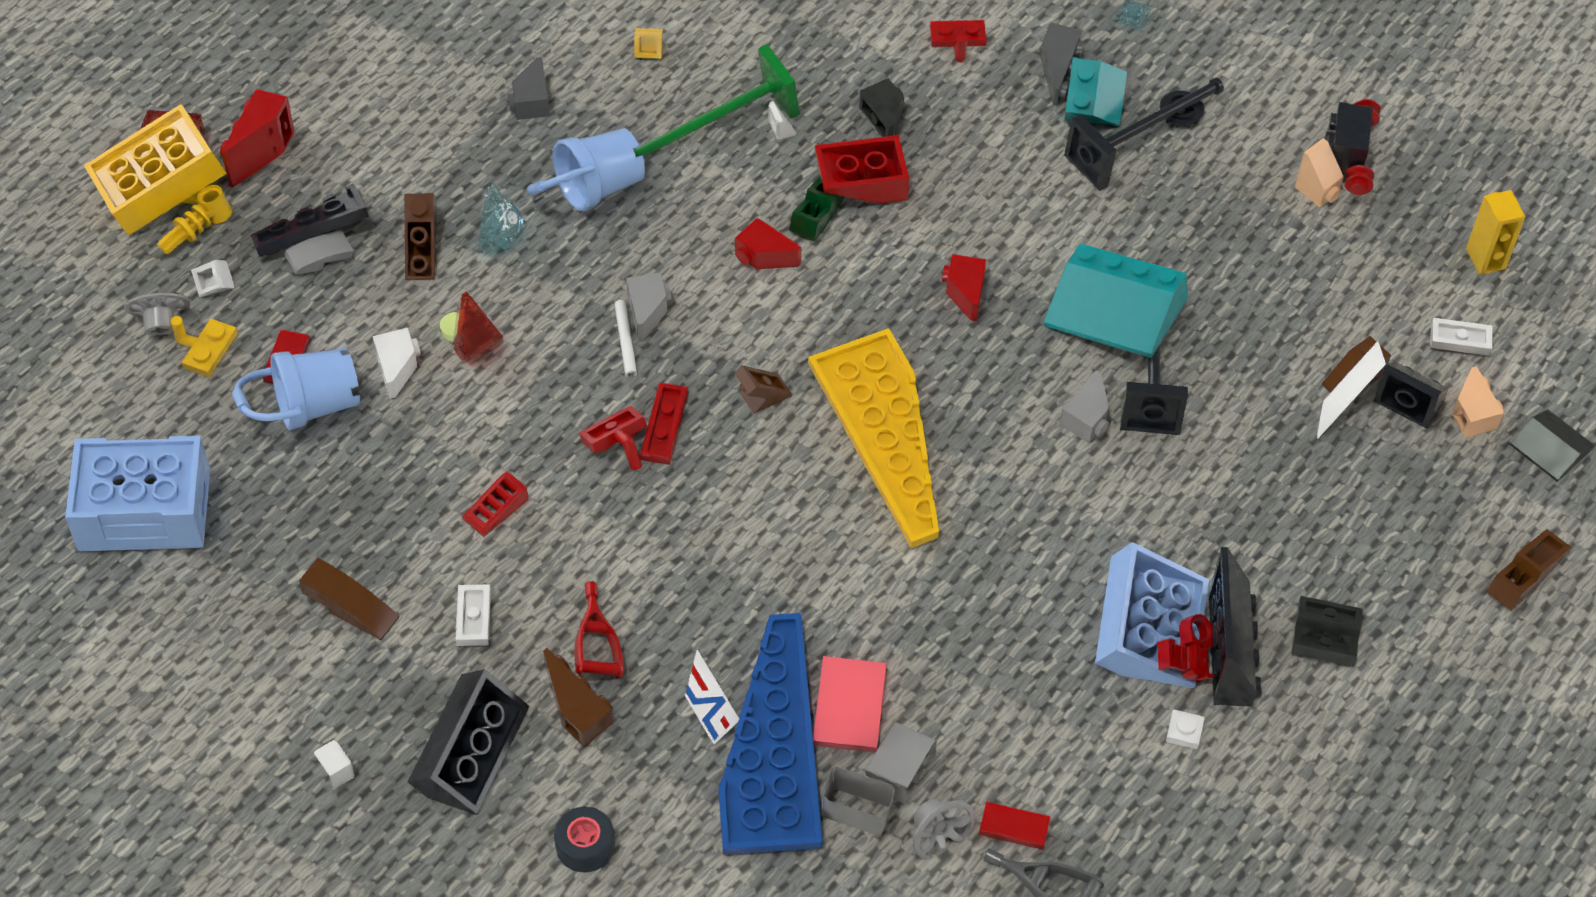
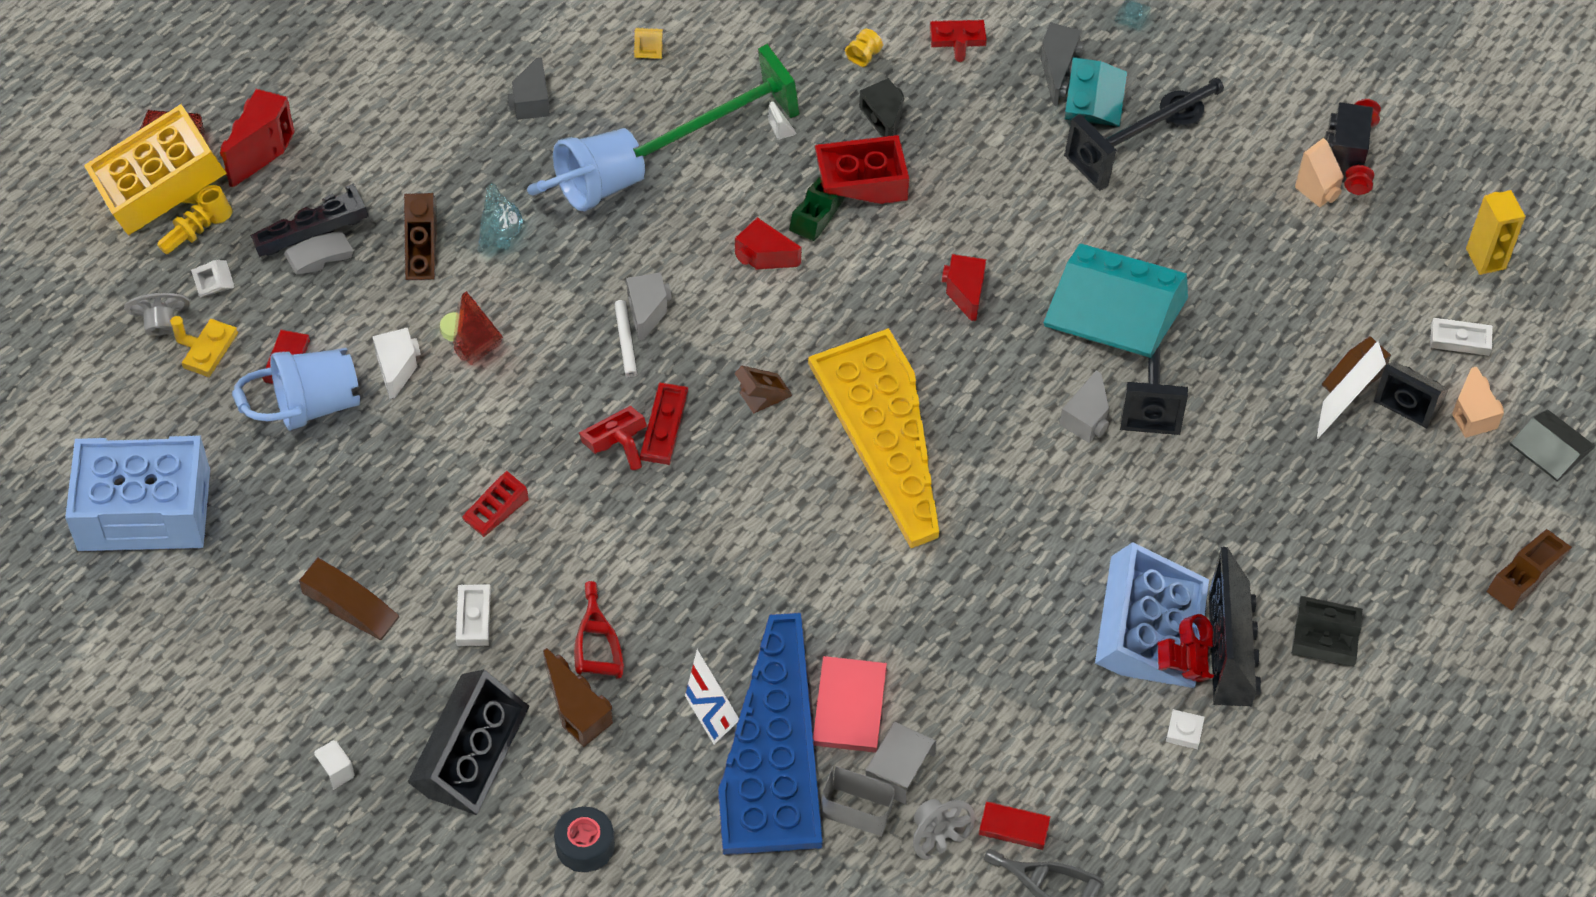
none -> yellow wheel [845,28,883,67]

